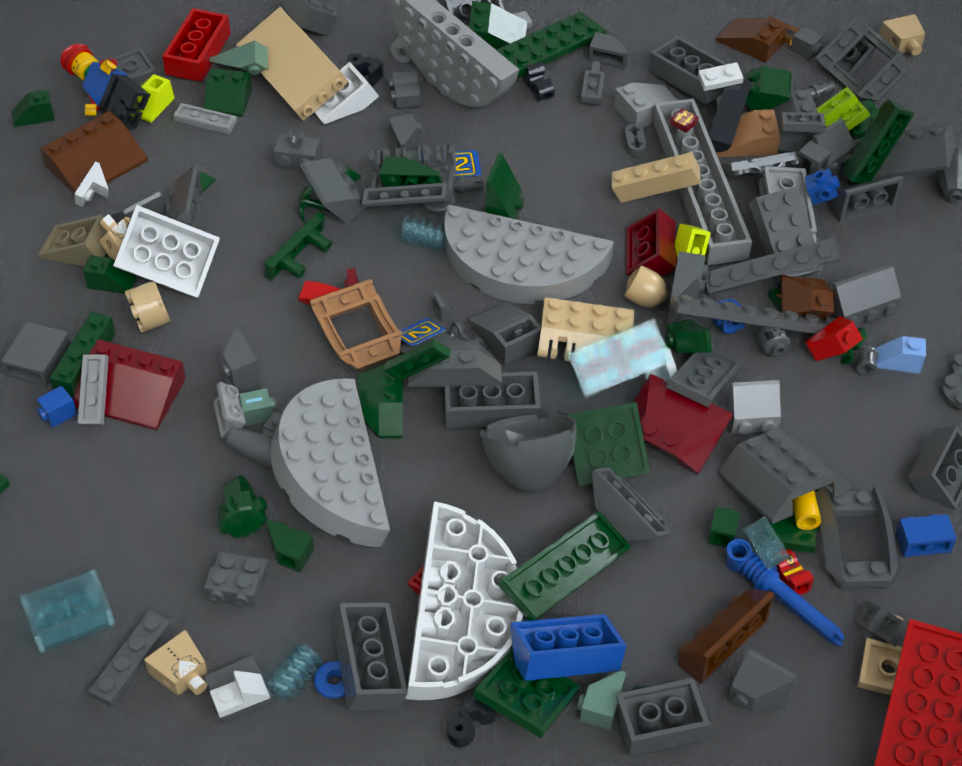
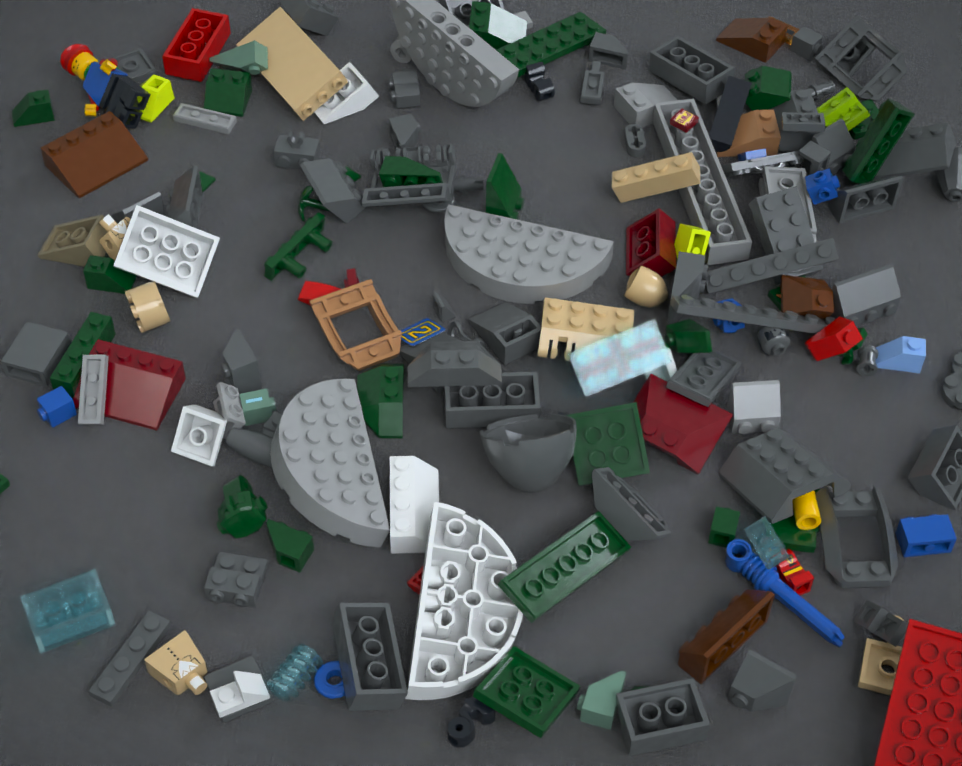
white slope [75,162,108,207] -> none
black leg [347,53,384,87] -> none
dark green plate [384,339,451,381] -> none
clear light blue piece [402,214,445,251] -> none
sticker [443,150,481,178] -> none
blue slope [510,614,627,681] -> none
white plate [698,63,743,91] -> none
tan torso [879,14,925,56] -> none
none -> white slope [171,405,227,466]
none -> white slope [390,456,439,554]
none -> tile [737,148,767,161]

